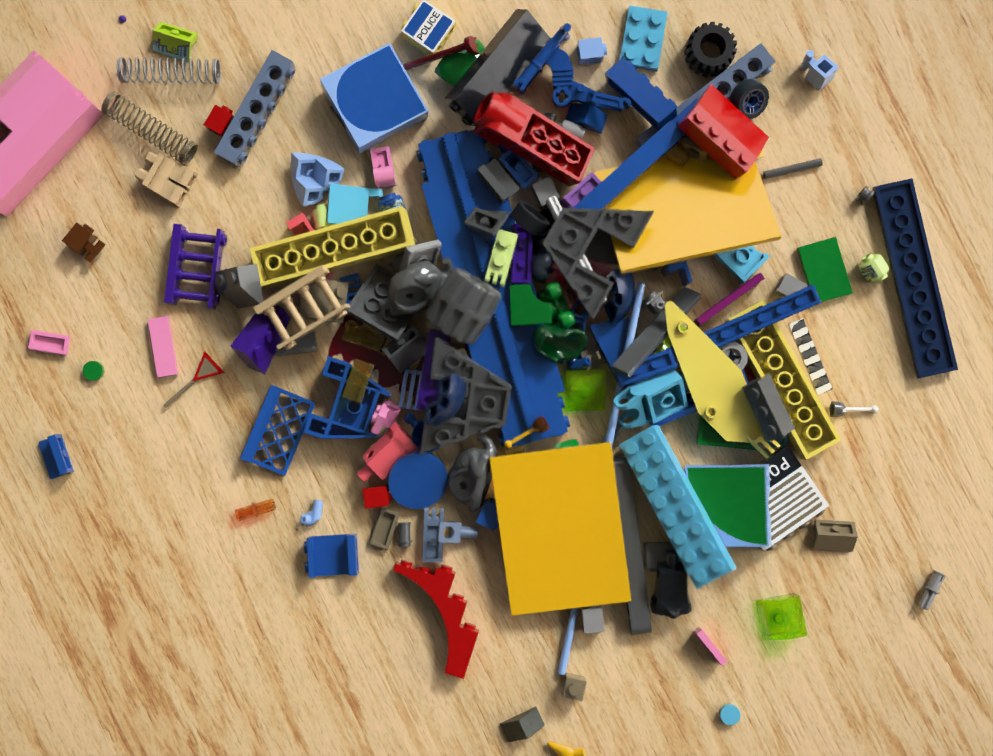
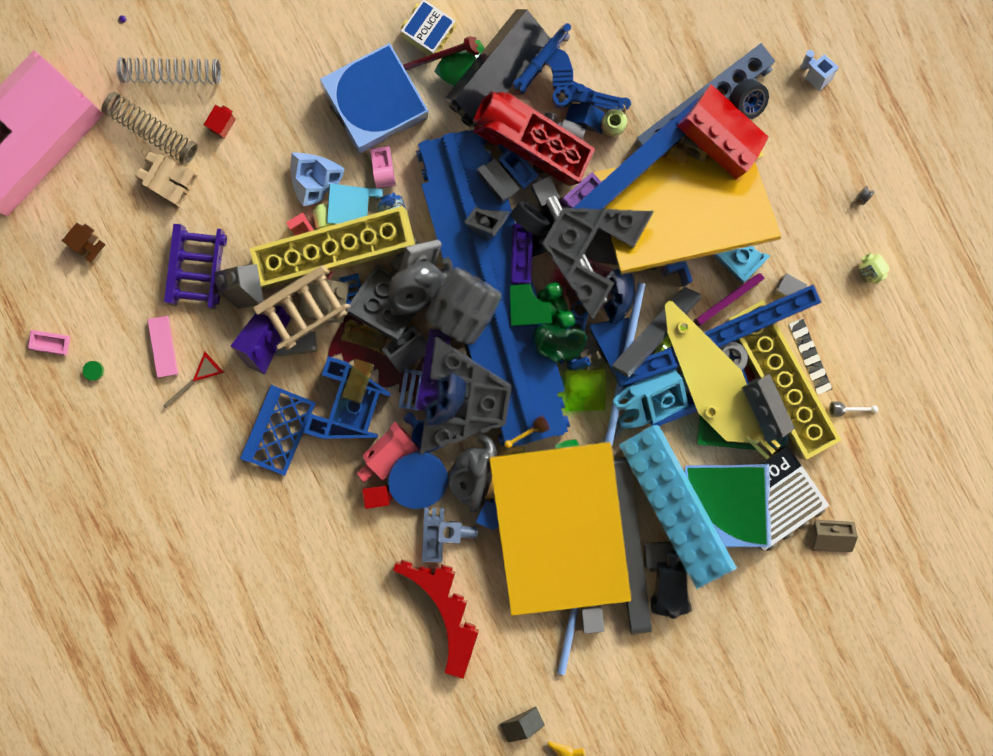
blue panel [38,434,74,479] -> none
lime panel [152,22,198,62] -> none
sand blue brick [214,50,296,168] -> none
clear orange axle [235,499,276,521] -> none
light blue arm [300,500,323,526] -> none
blue panel [304,534,359,578] -> none
dark tan tile [369,507,400,550] -> none
bright pink plate [370,399,401,435] -> none
dark grey pin [397,522,413,547] -> none
yellowish green hinge [484,229,518,287] -> none
sand blue hair [531,250,555,283] -> none
dark tan brick [561,673,587,701] -> none
light blue brick [577,37,607,65] -> none
blue brick [605,58,677,131] -> none
medium azure plate [620,5,668,71] -> none
light grey hinge [642,291,665,314] -> none
black tyre [684,22,737,77] -> none
bright pink tile [694,627,728,666] -> none
medium azure tile [719,704,740,725] -> none
clear neon green slope [755,593,808,640] -> none
dark grey bar [763,158,823,179] -> none
green tile [797,237,853,302] -> none
dark blue plate [872,178,958,379] -> none
light grey axle [919,570,946,610] -> none
none -> yellowish green head [601,109,627,137]

